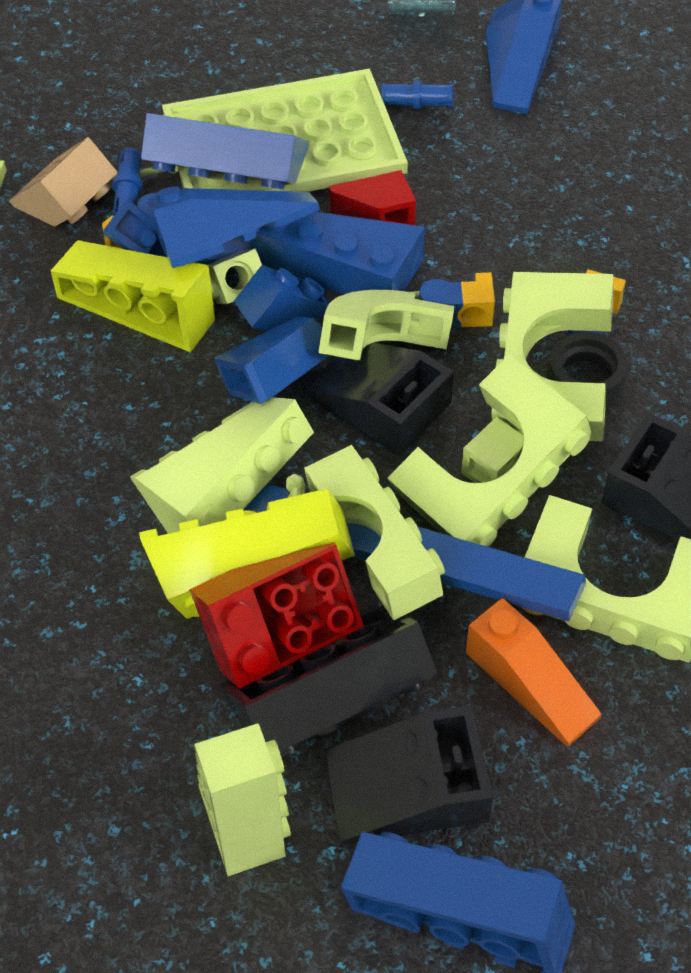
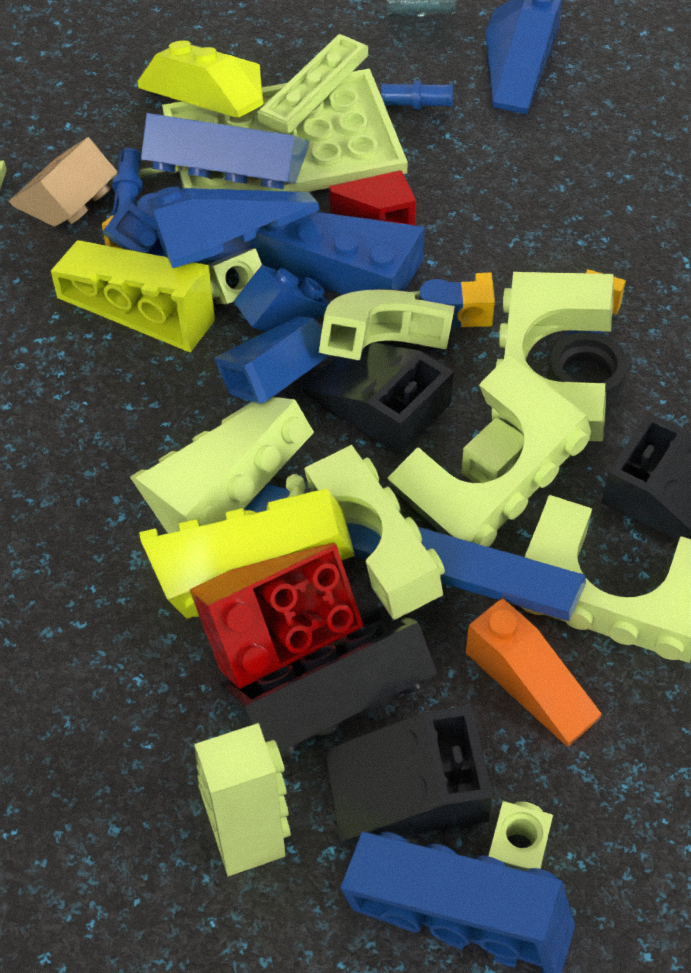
none -> neon yellow wedge [137,41,263,118]
none -> yellowish green tile [258,34,368,134]
none -> yellowish green brick [489,801,553,872]

